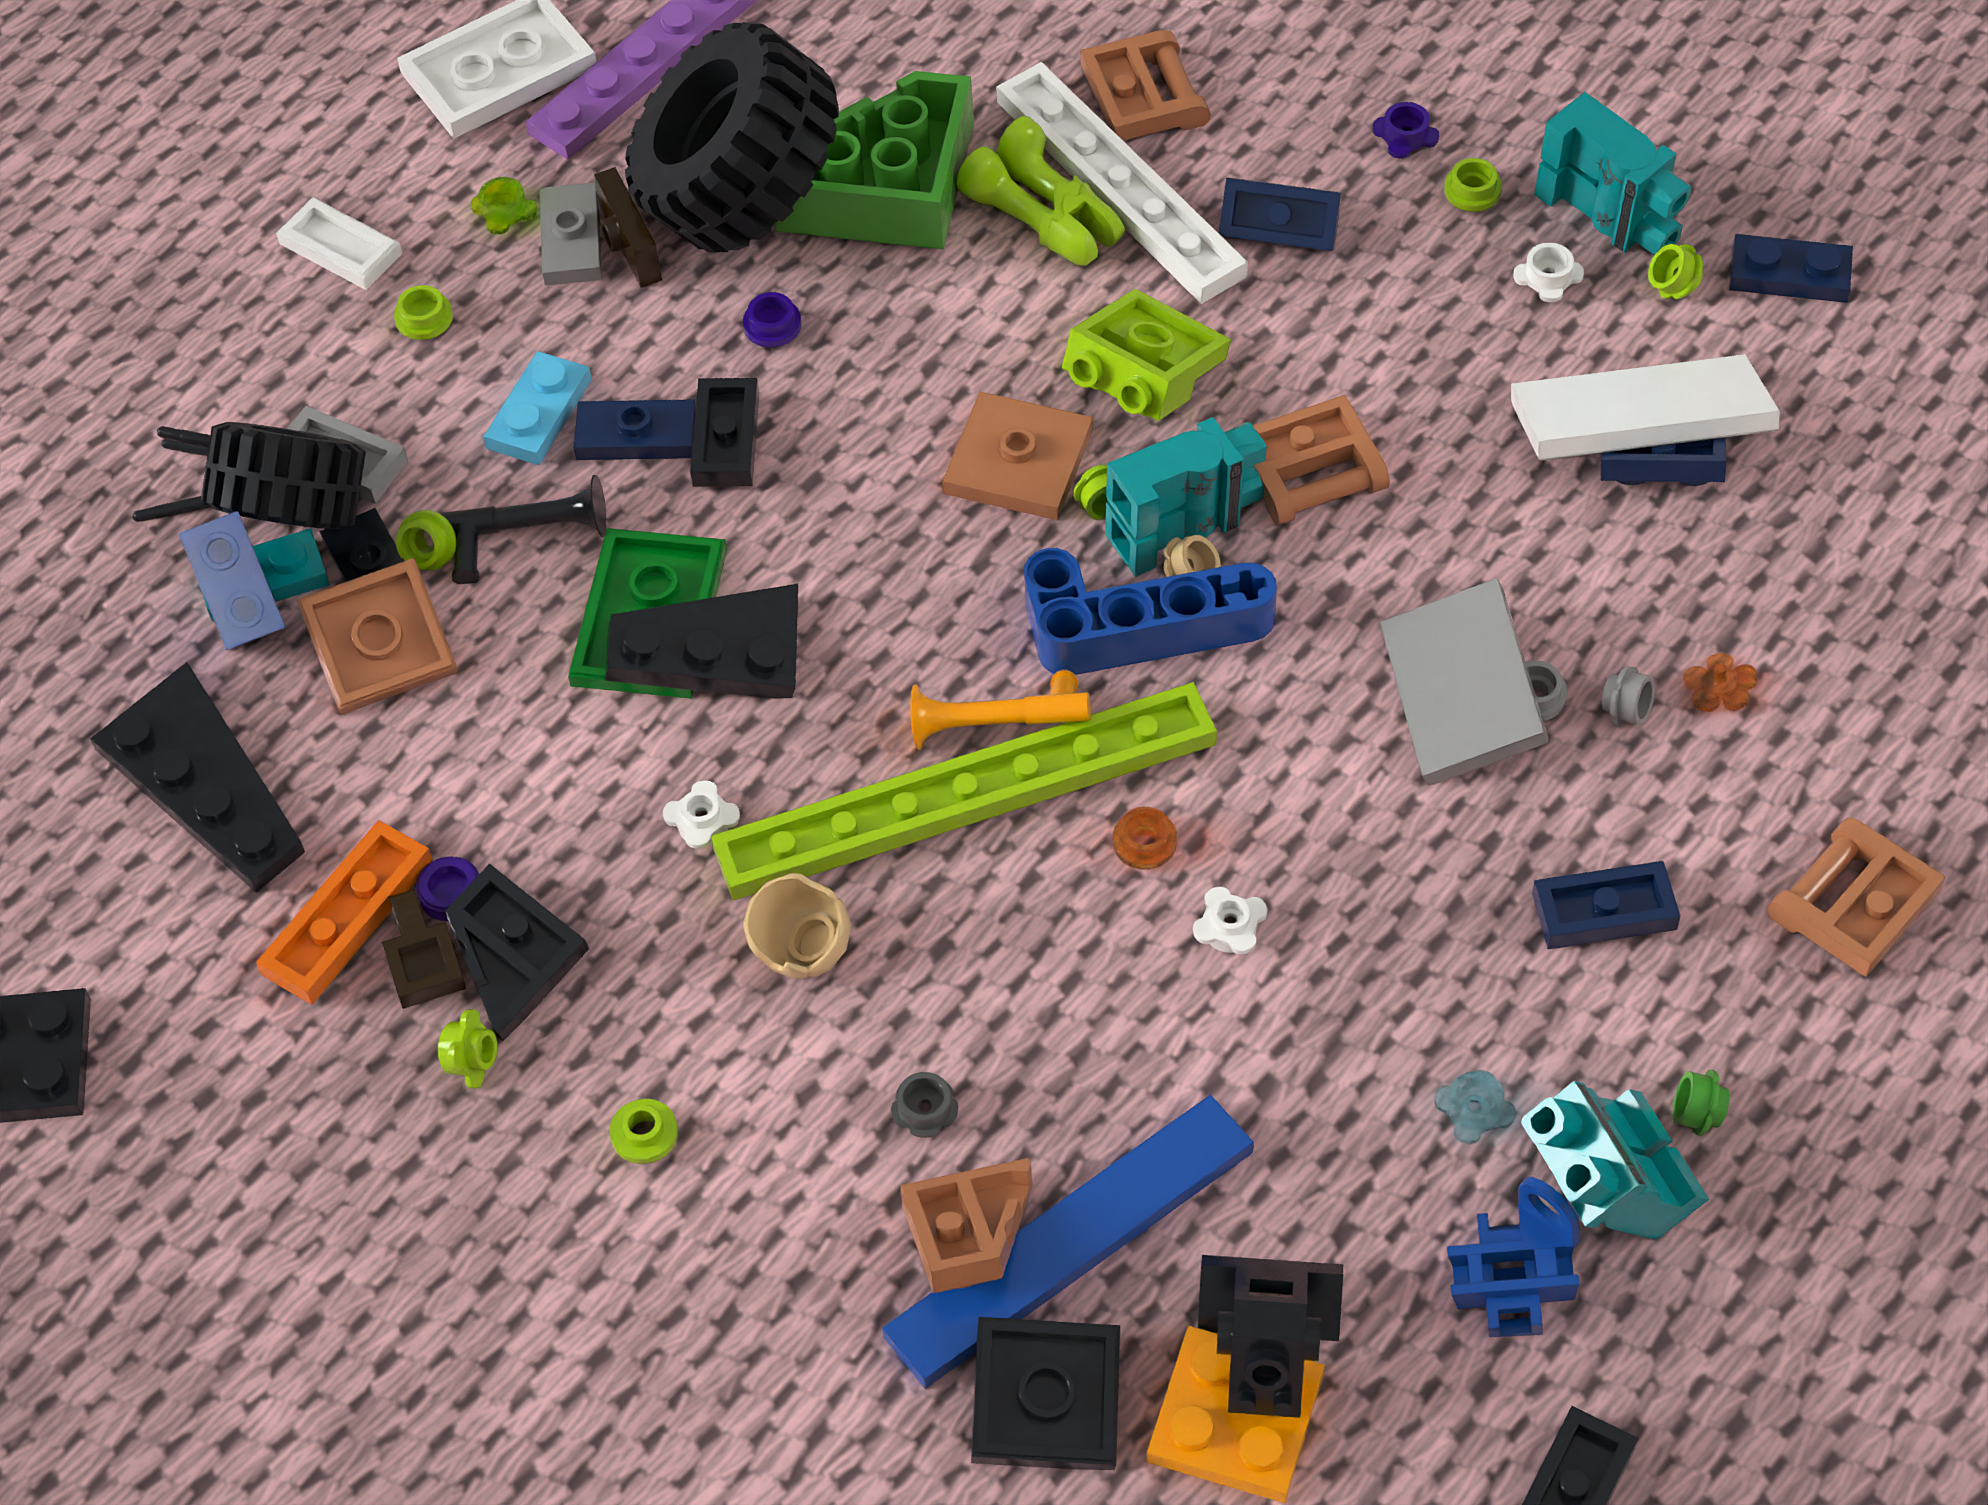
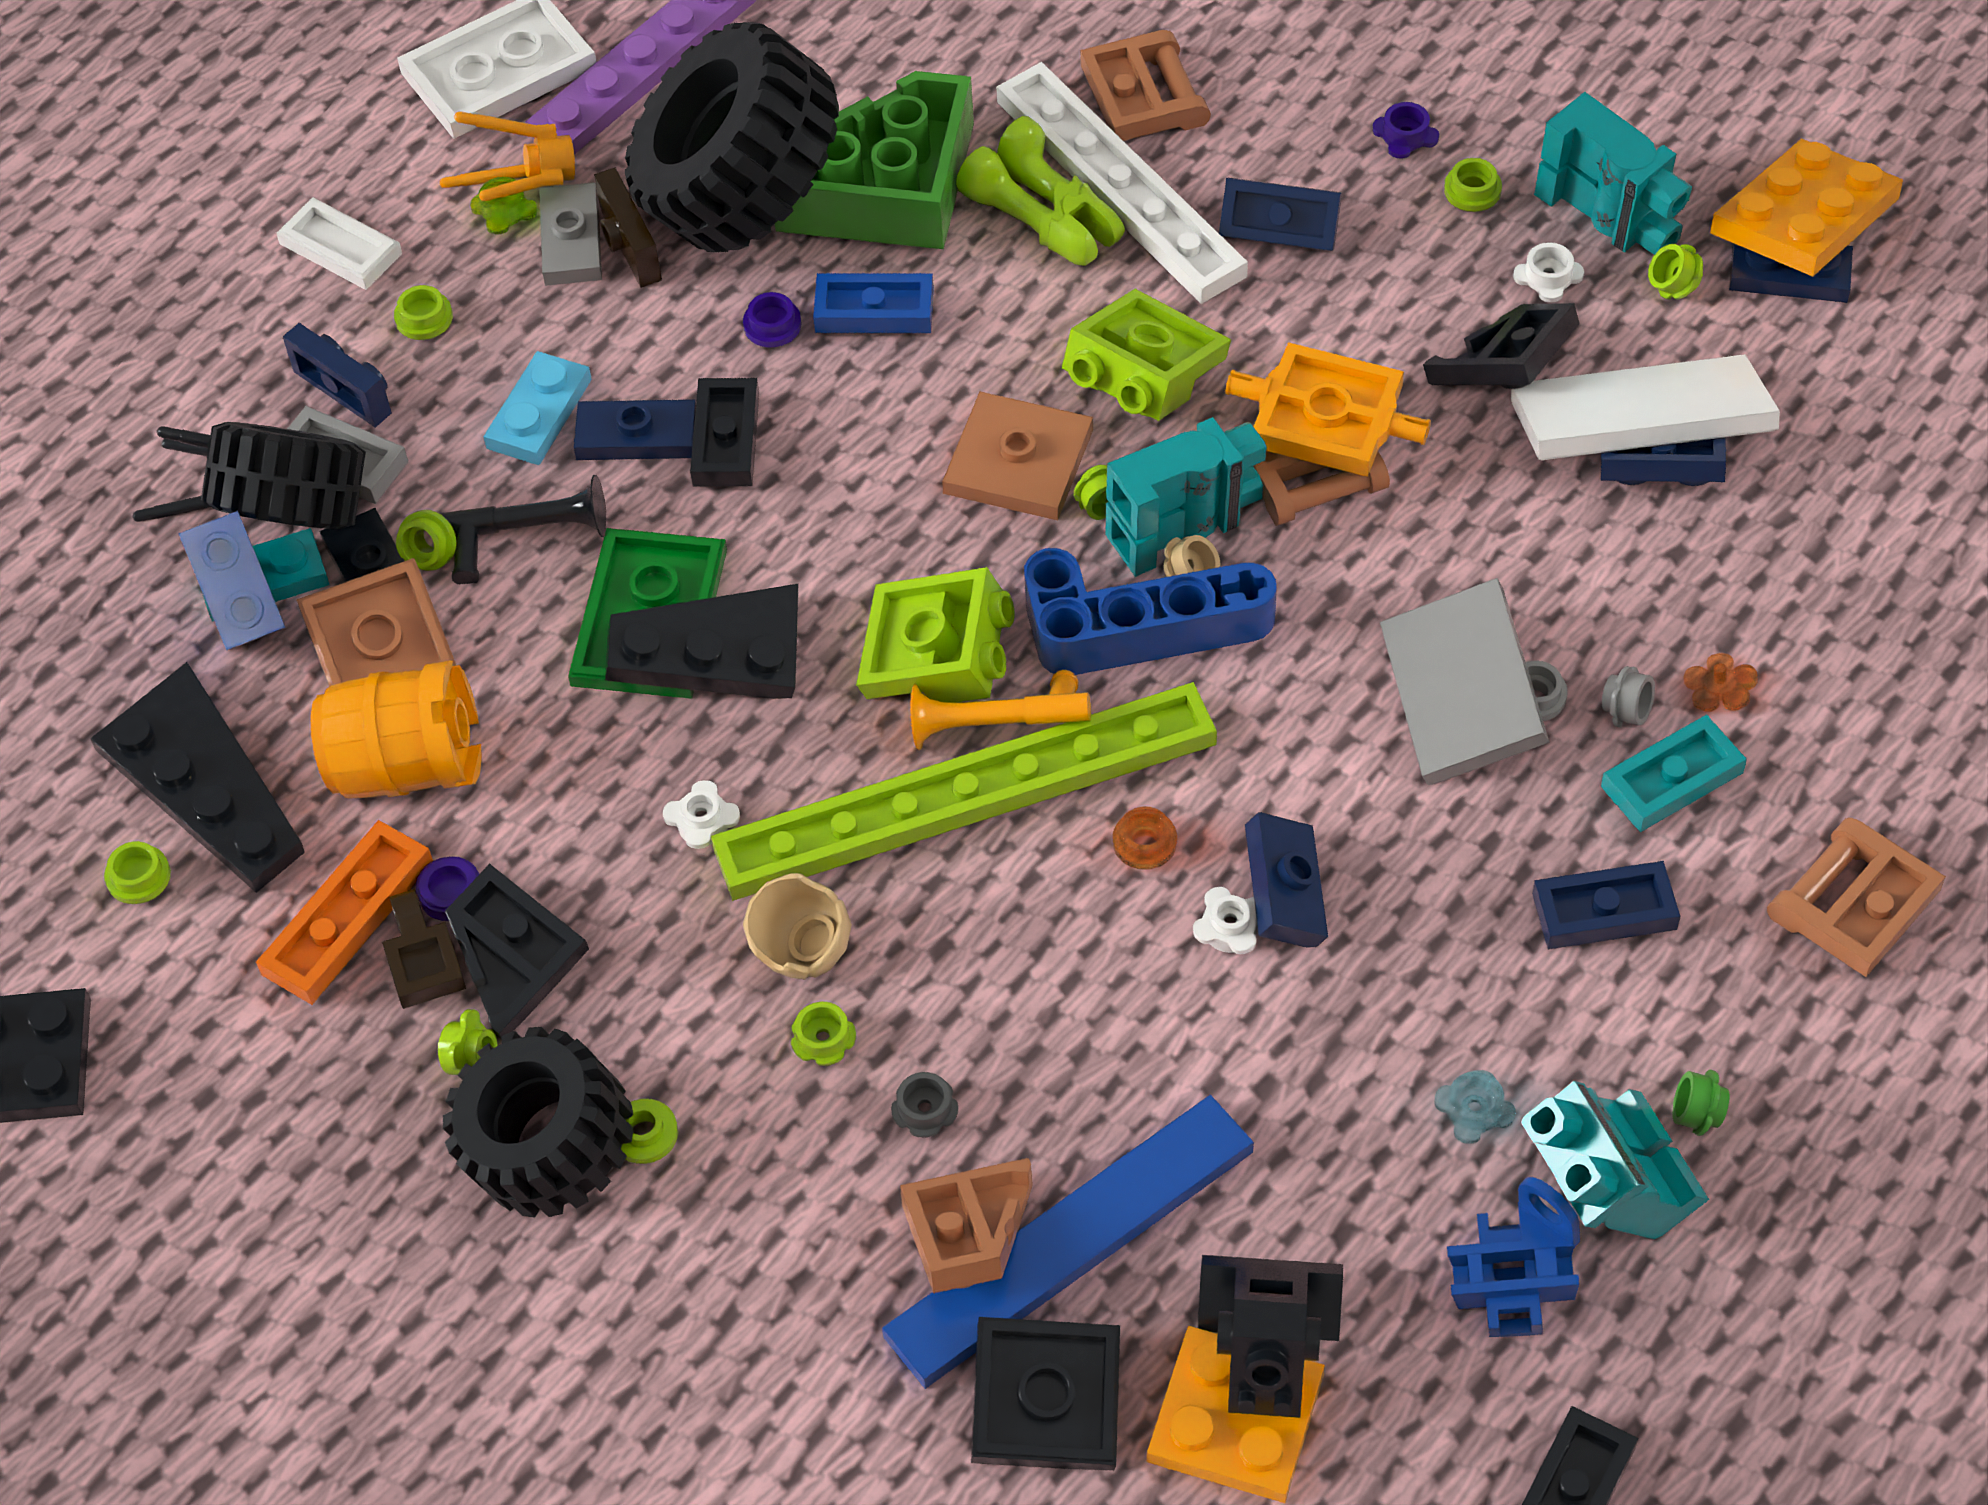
none -> lime plate [104,841,171,904]
none -> dark blue plate [283,323,392,428]
none -> light orange piece [311,661,482,799]
none -> light orange plant [439,111,575,201]
none -> black tyre [443,1027,634,1218]
none -> lime plate [791,1001,856,1066]
none -> blue plate [813,273,934,333]
none -> lime plate [856,567,1015,702]
none -> light orange plate [1225,342,1431,477]
none -> dark blue plate [1245,812,1328,948]
none -> black wing [1423,303,1580,389]
none -> teal plate [1601,714,1747,832]
none -> light orange plate [1710,138,1903,276]

